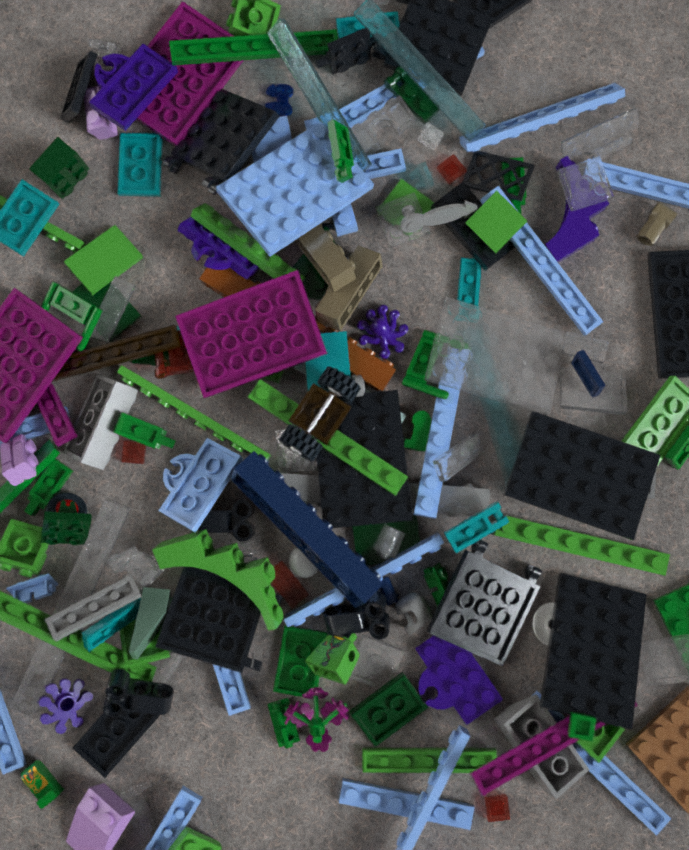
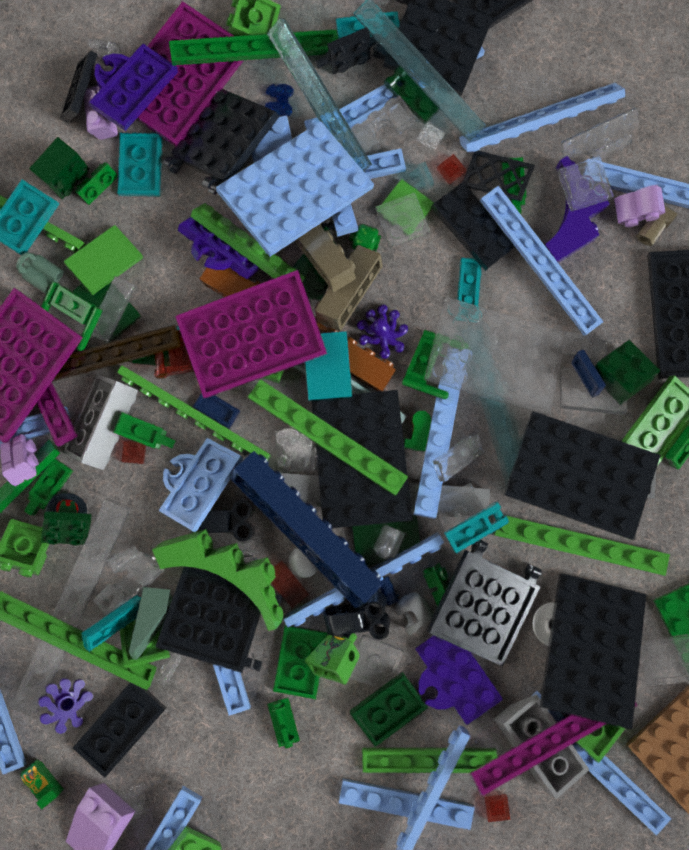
light blue hinge [6,573,58,604] -> none
light grey plate [45,575,142,642] -> none
black piece [103,669,174,717] -> none
plate [279,366,361,462] -> none
magenta plant [284,687,349,752] -> none
green hinge [327,120,354,183] -> none
light grey tile [351,375,365,397] -> none
light grey brick [400,200,478,233] -> none
bright green tile [465,191,528,253] -> none
green plate [568,712,596,742] -> none
none -> sand green piece [16,252,64,294]
none -> green hinge [75,162,118,205]
none -> dark blue tile [193,392,241,429]
none -> green head [349,223,382,252]
none -> dark green brick [595,339,660,405]
none -> lavender brick [614,185,665,227]

